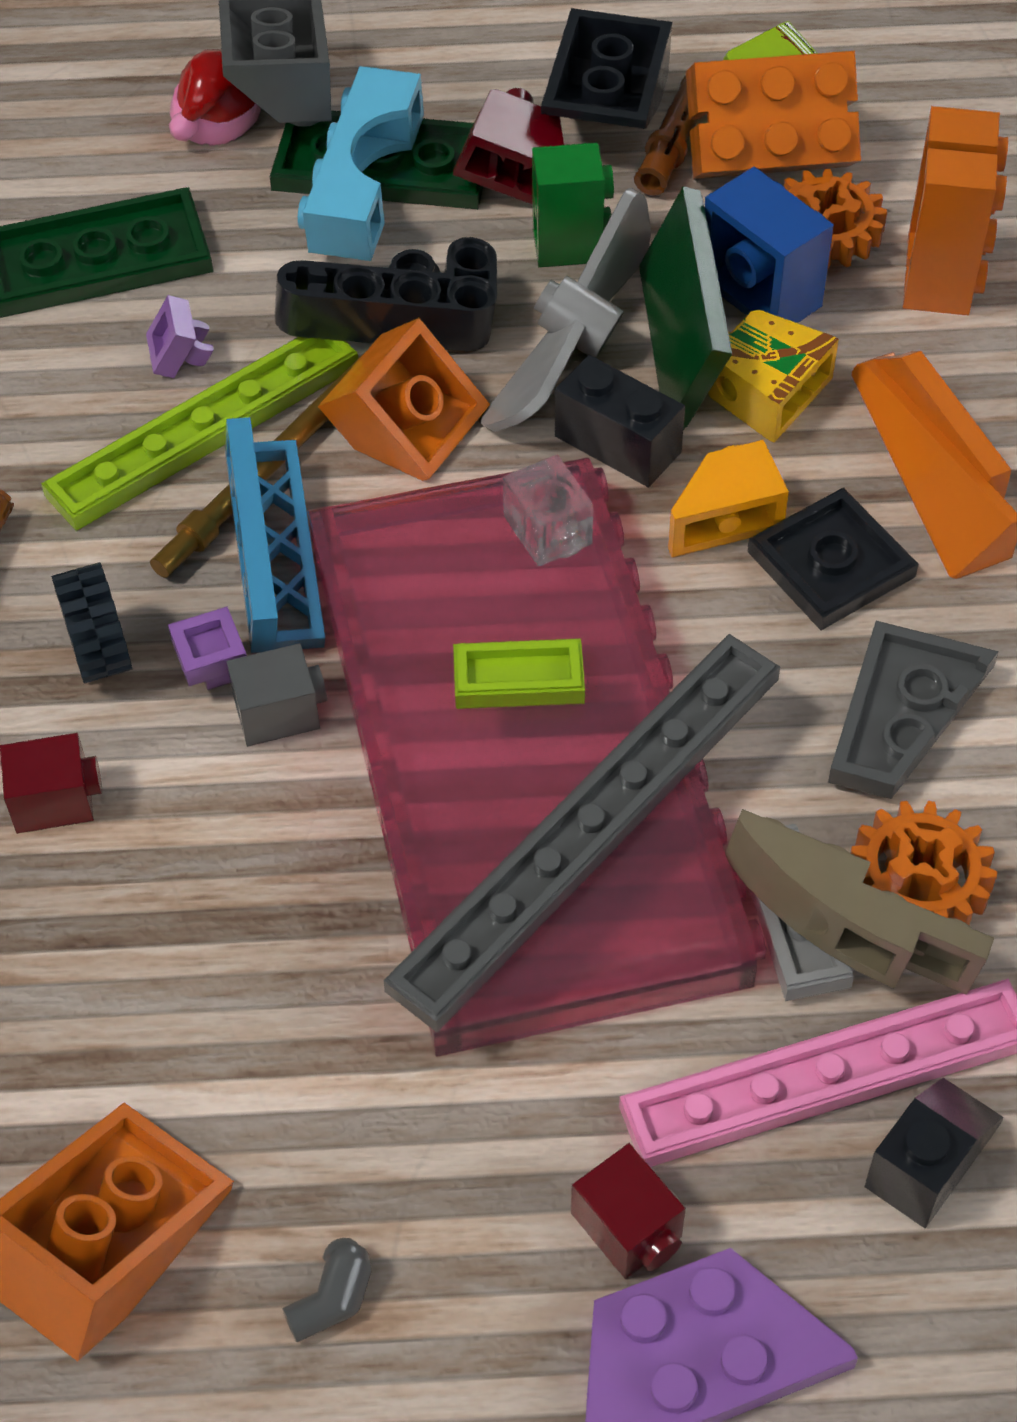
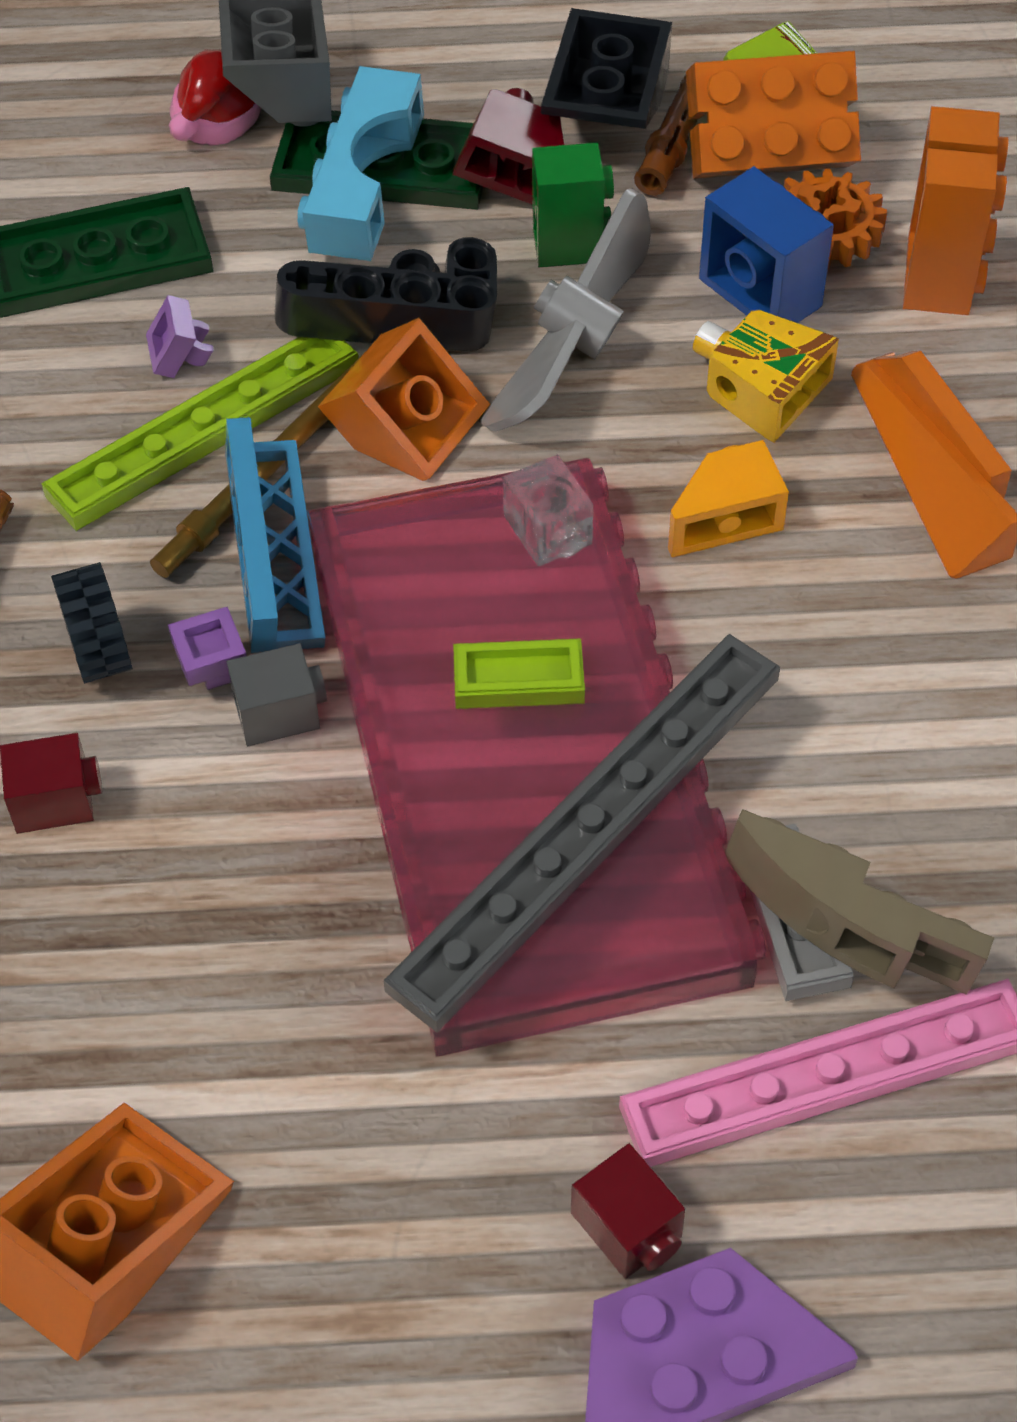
dark grey arm [282,1238,372,1343] -> none
black brick [555,355,685,488] -> none
dark green tile [639,186,732,431] -> none
black tile [747,487,919,630] -> none
dark grey wing [828,620,999,799] -> none
orange gear [850,801,997,925] -> none
black slope [864,1078,1004,1229] -> none

